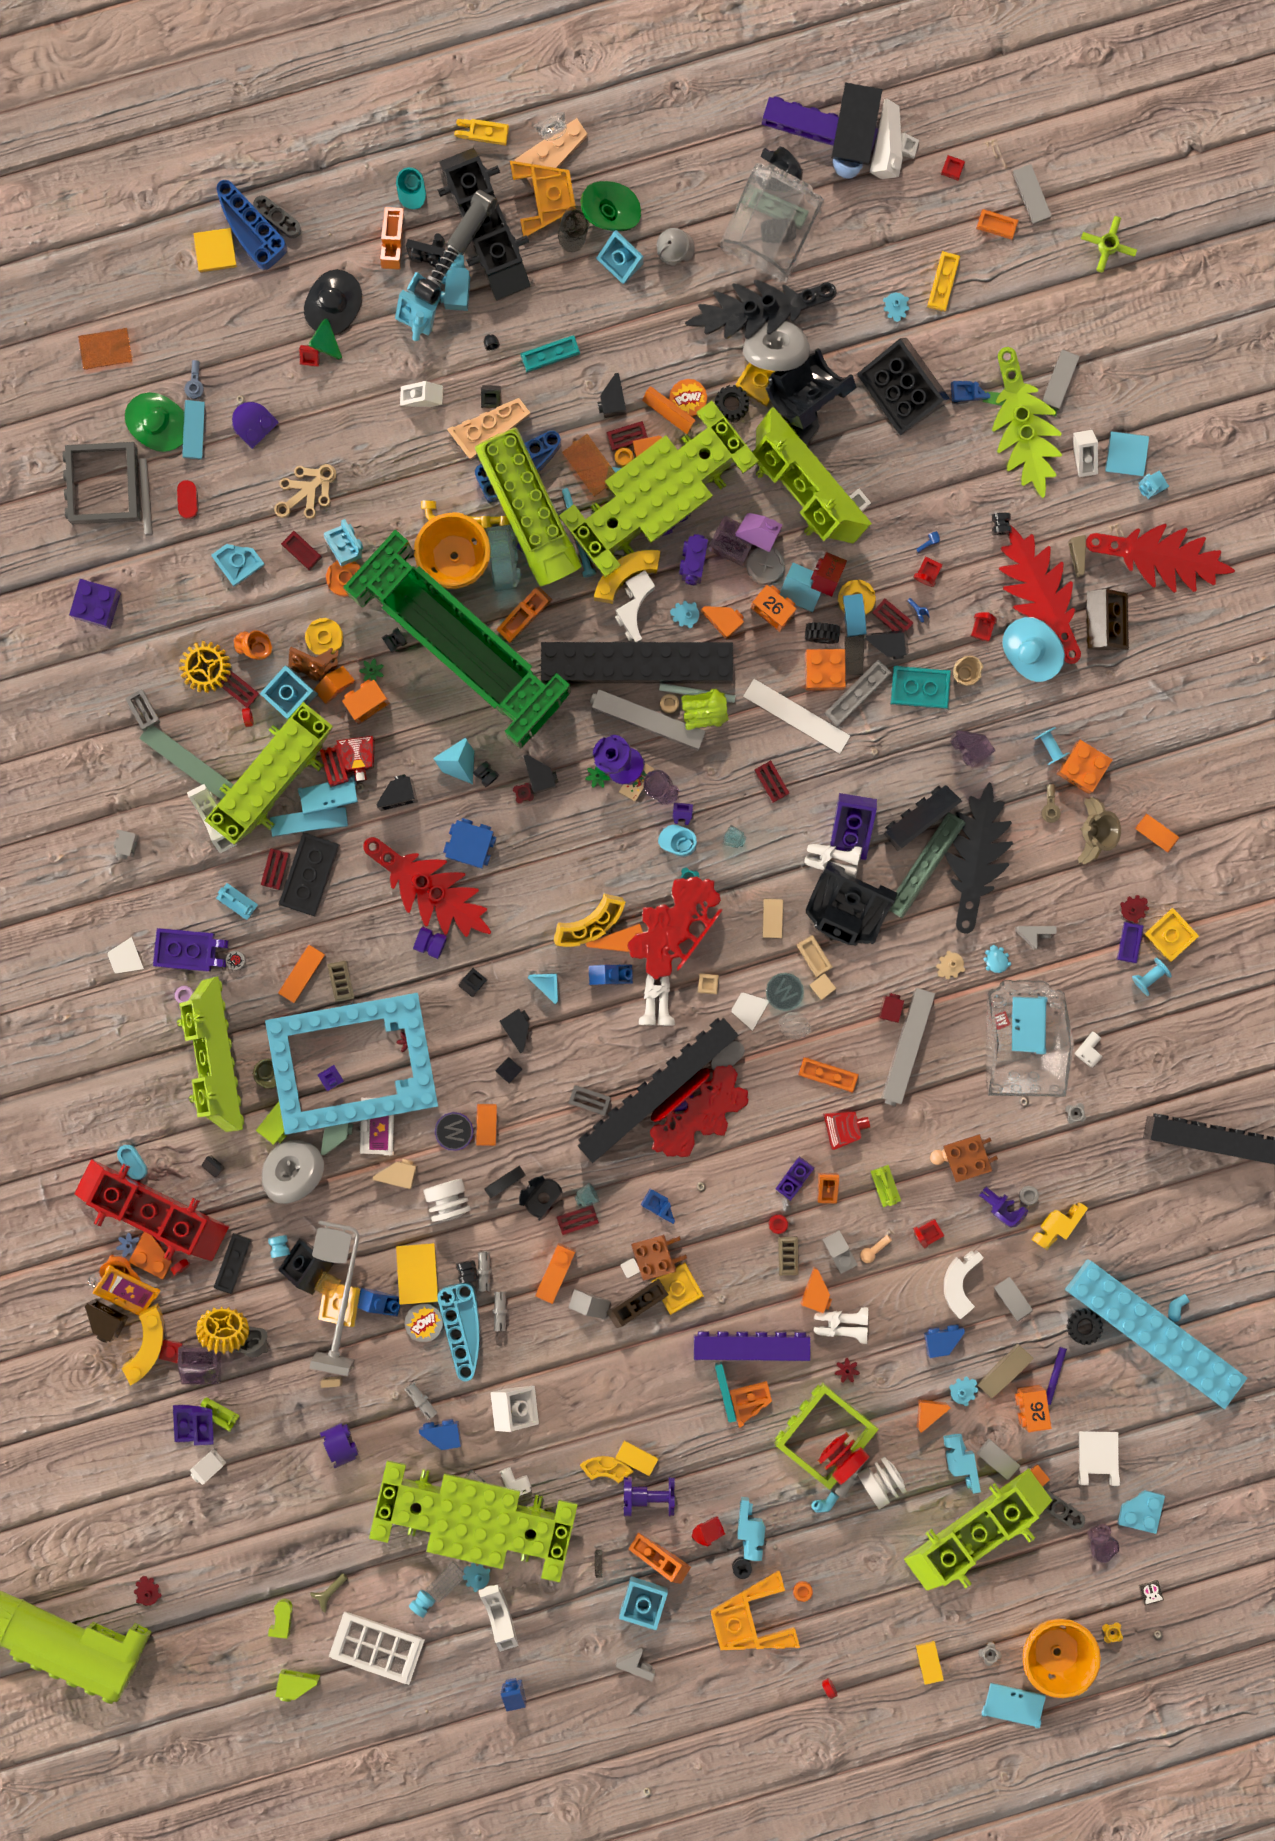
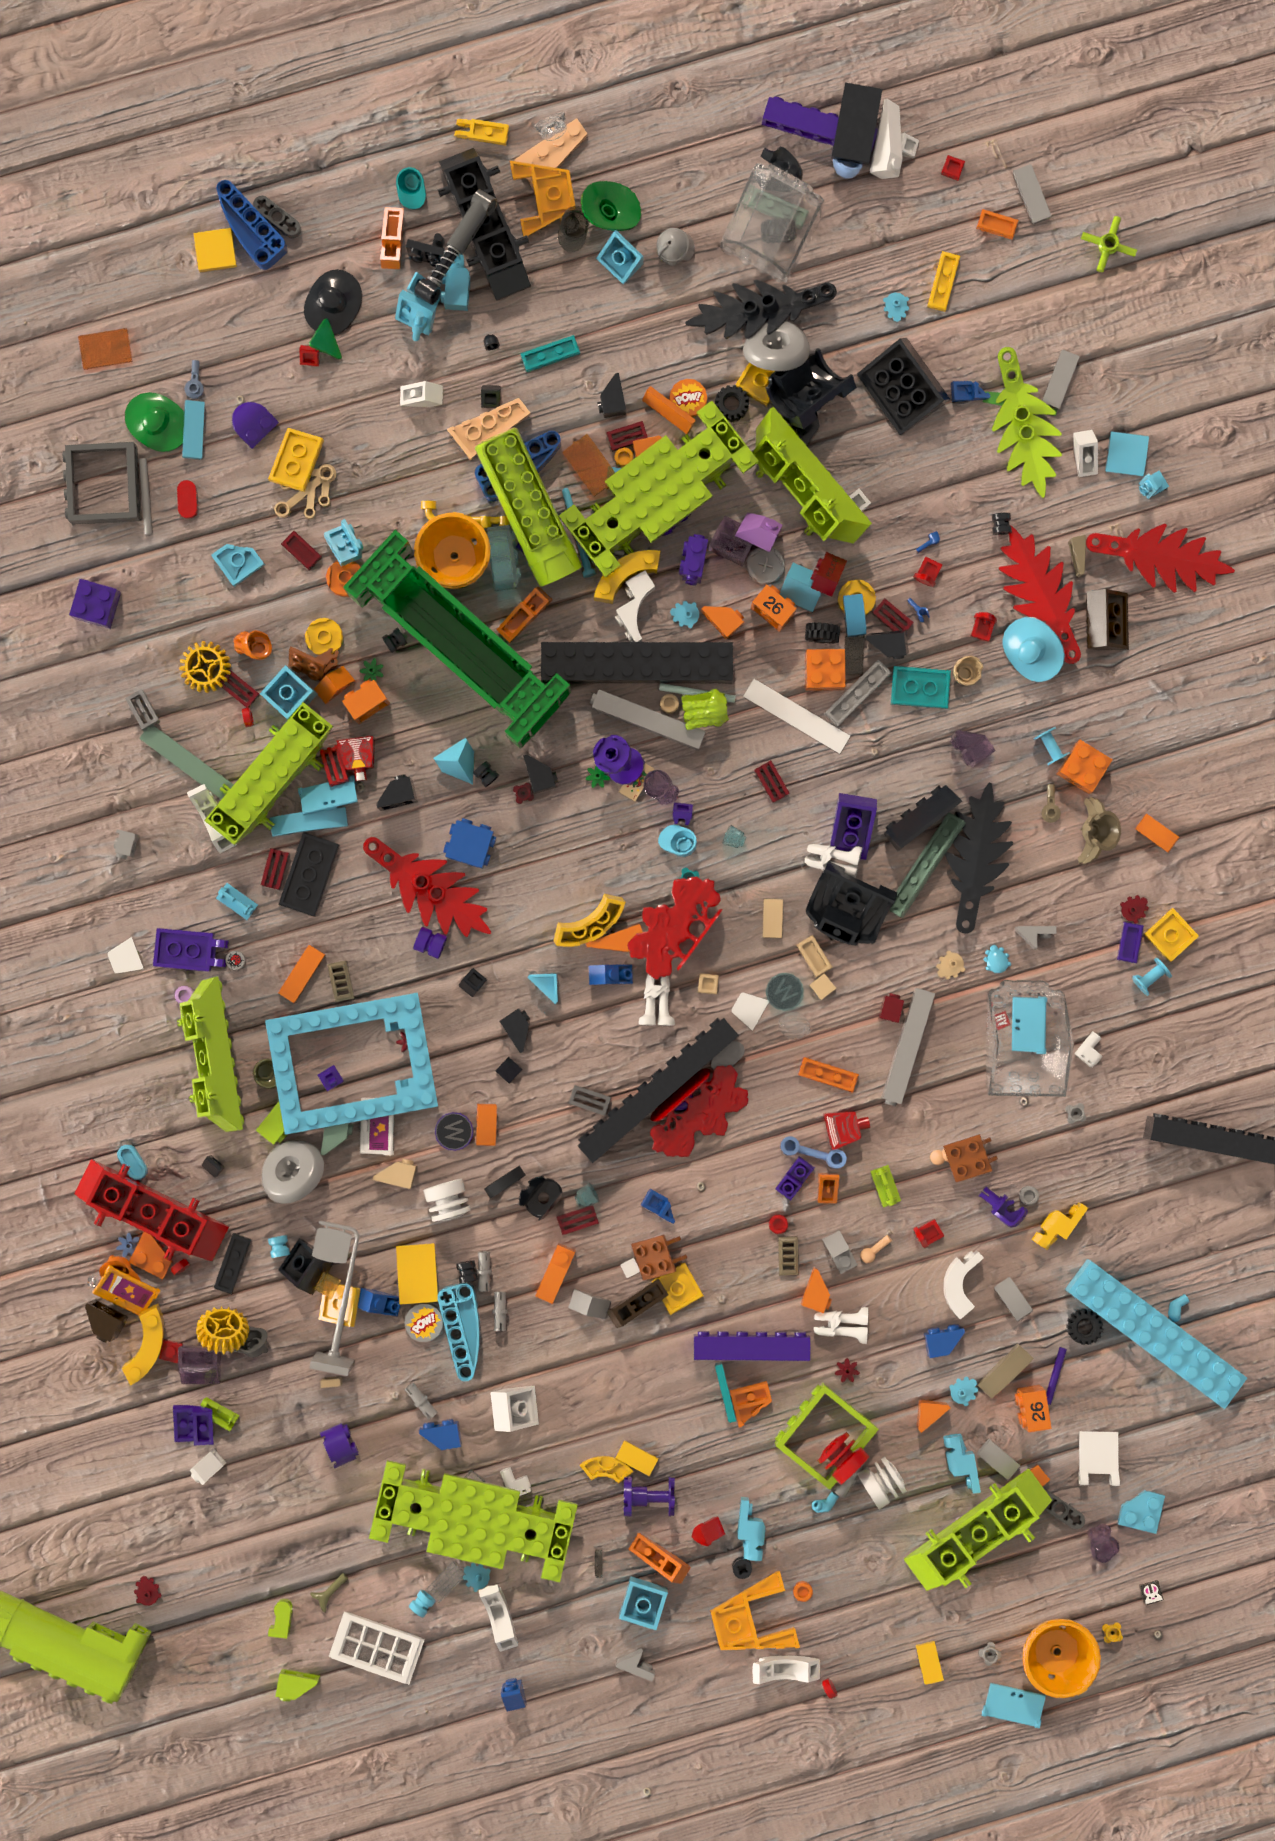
none -> yellow tile [268,428,324,492]
none -> white arch [752,1655,820,1684]
none -> medium blue piece [780,1136,847,1169]

